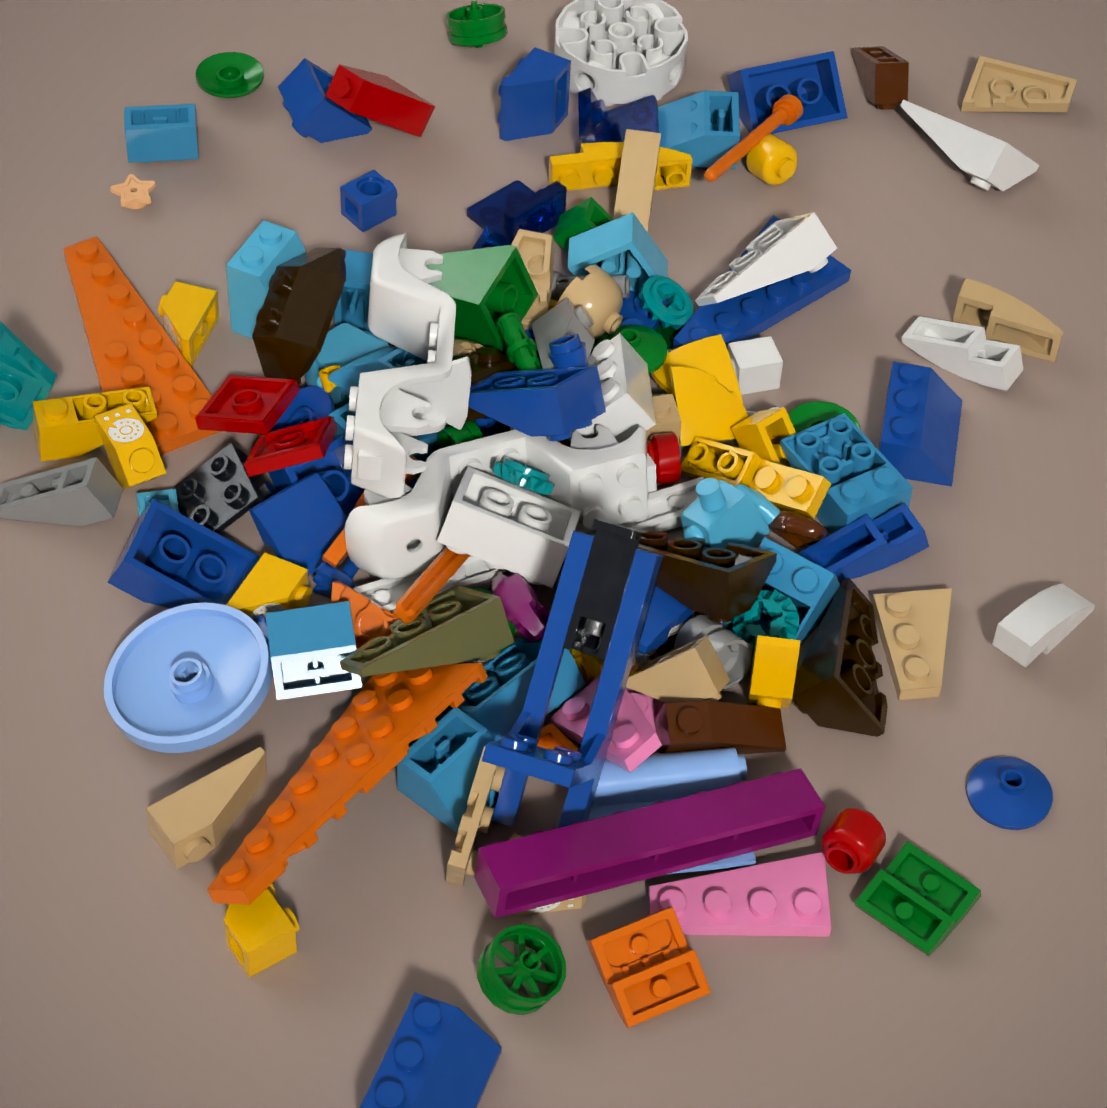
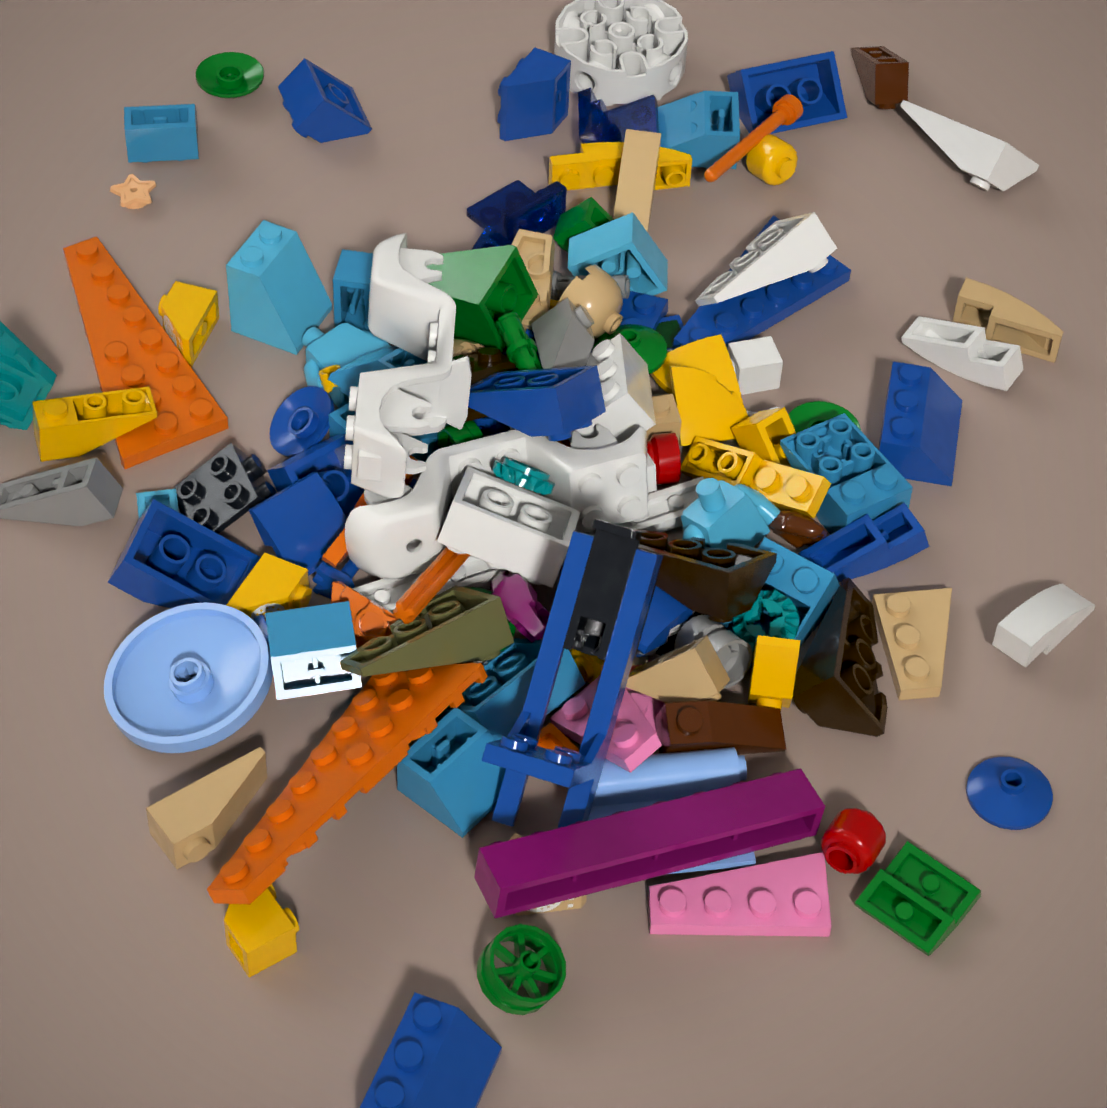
yellow slope [93,403,167,490] -> none
red tile [195,375,300,435] -> none
red tile [244,416,338,477] -> none
dark brown wedge [252,248,346,386] -> none
red slope [325,64,435,137] -> none
blue brick [340,170,398,232] -> none
tan wing [445,746,506,886] -> none
green wheel [446,1,508,48] -> none
blue cone [548,334,588,368] -> none
orange slope [586,907,711,1028] -> none
teal gear [638,276,694,330] -> none
tan wing [961,55,1077,112] -> none

